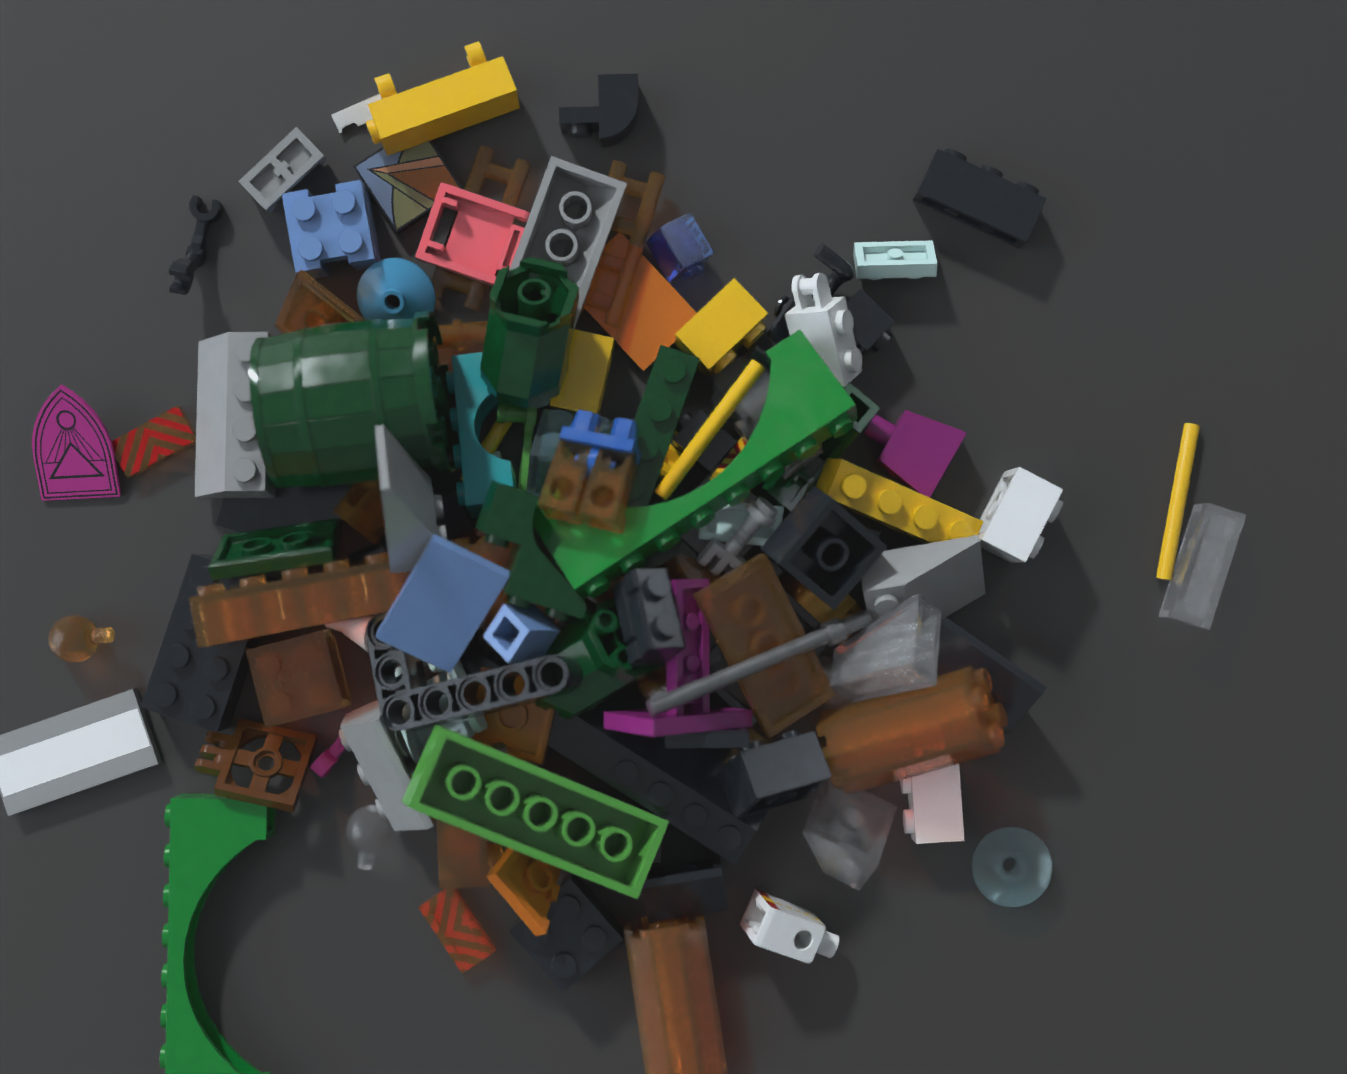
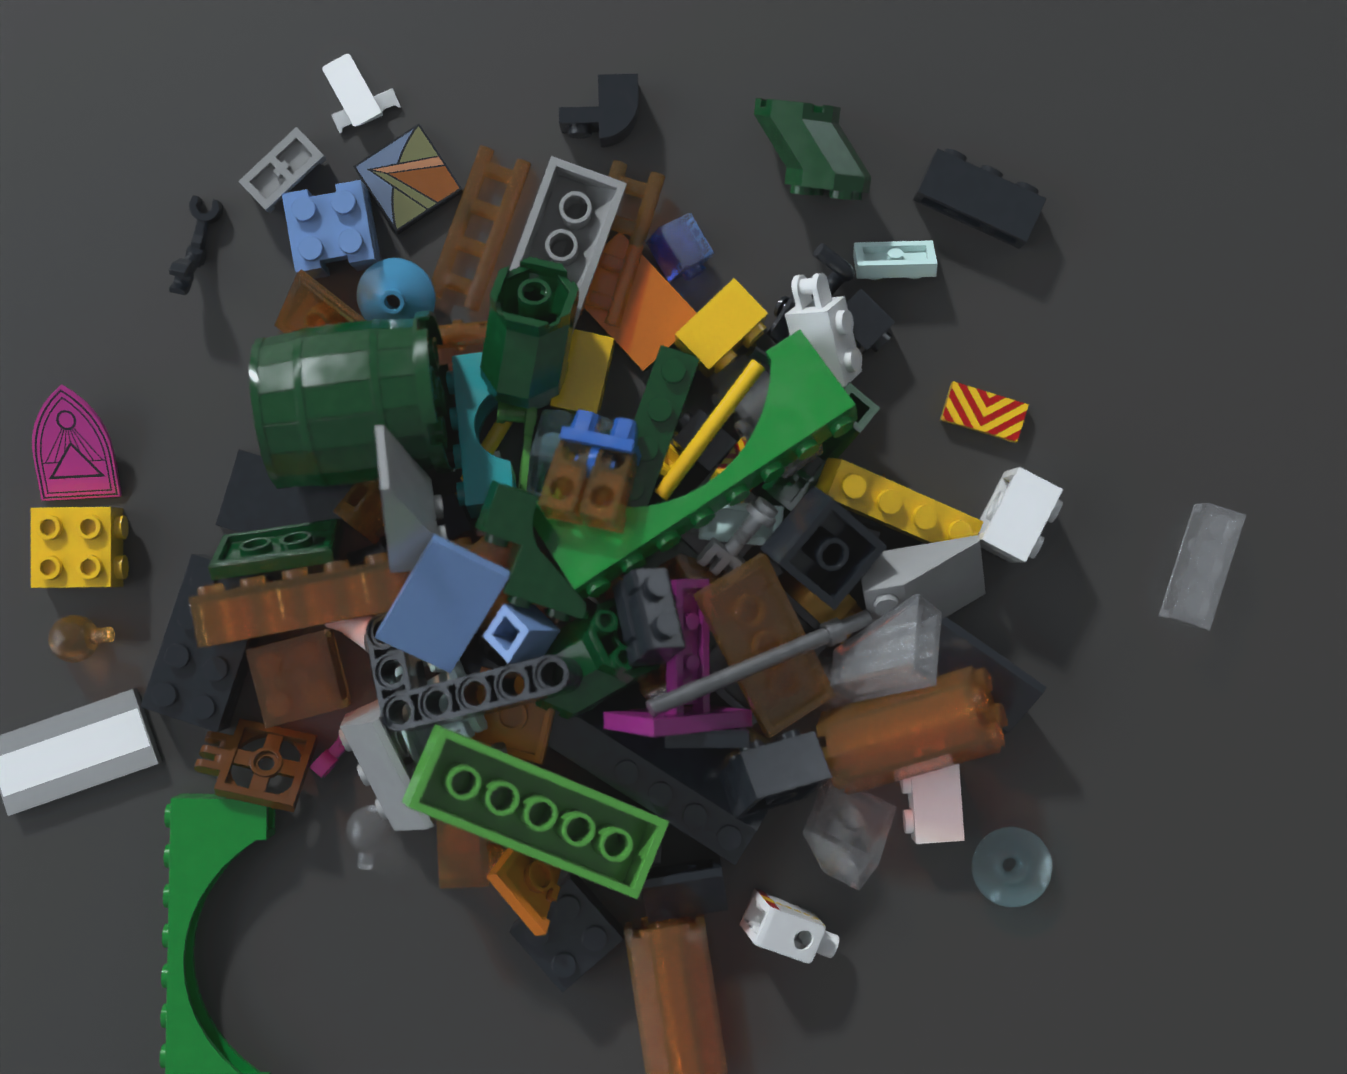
tile [112,405,196,479] -> none
light grey slope [195,332,276,498] -> none
yellow brick [365,41,520,156] -> none
coral container [415,182,530,286] -> none
clear orange tile [418,883,496,974] -> none
magenta torso [863,410,967,498] -> none
yellow piece [1156,423,1200,581] -> none
none -> yellow brick [31,507,129,588]
none -> white sticker [322,53,381,127]
none -> dark green brick [754,98,871,200]
none -> tile [940,381,1029,443]

